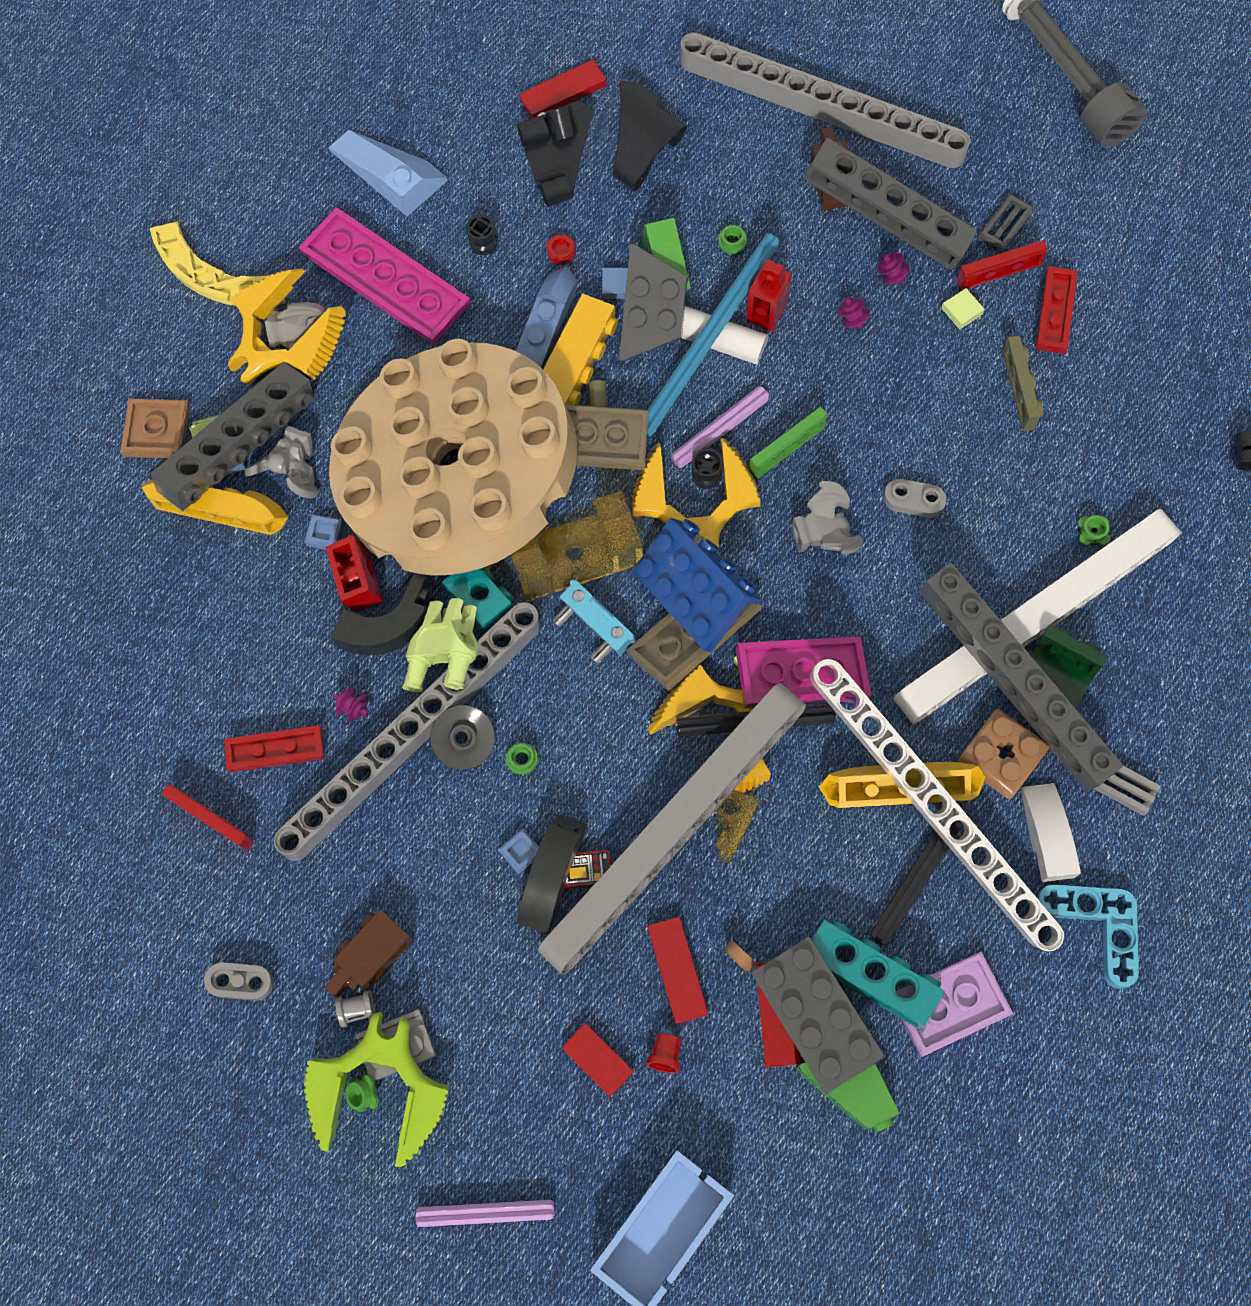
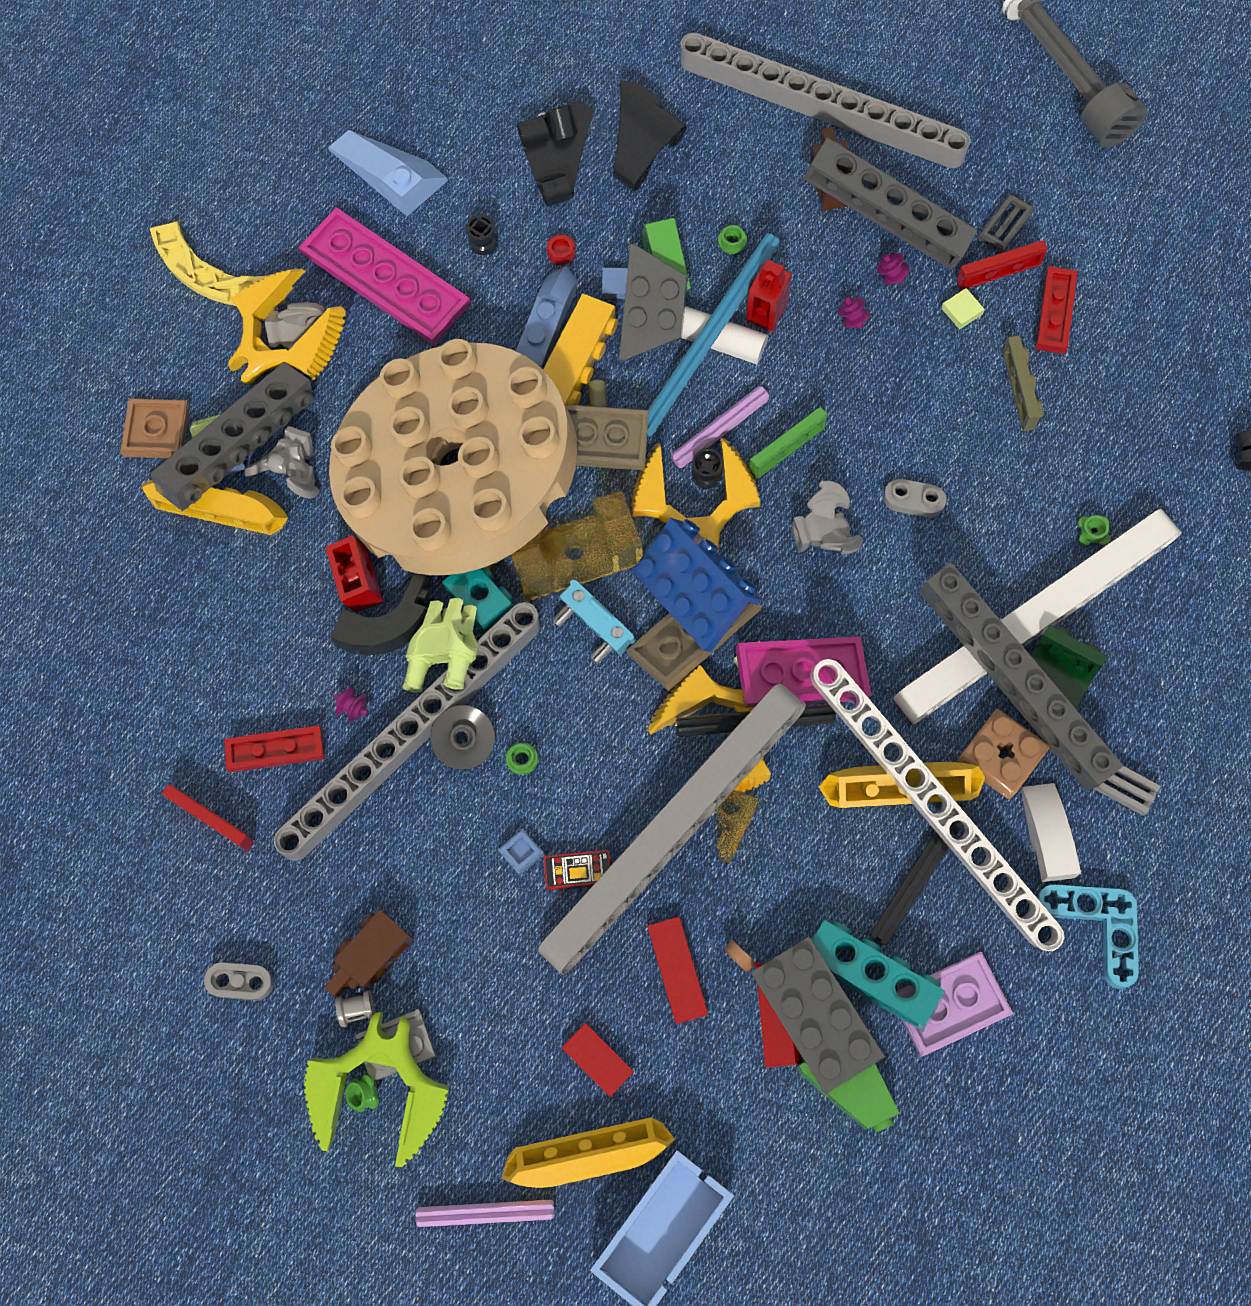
medium blue tile [304,514,344,550] -> none
pearl dark grey arch [517,814,588,934] -> none
red tile [519,60,607,119] -> none
red piece [646,1033,682,1073] -> none
none -> yellow brick [501,1117,675,1188]

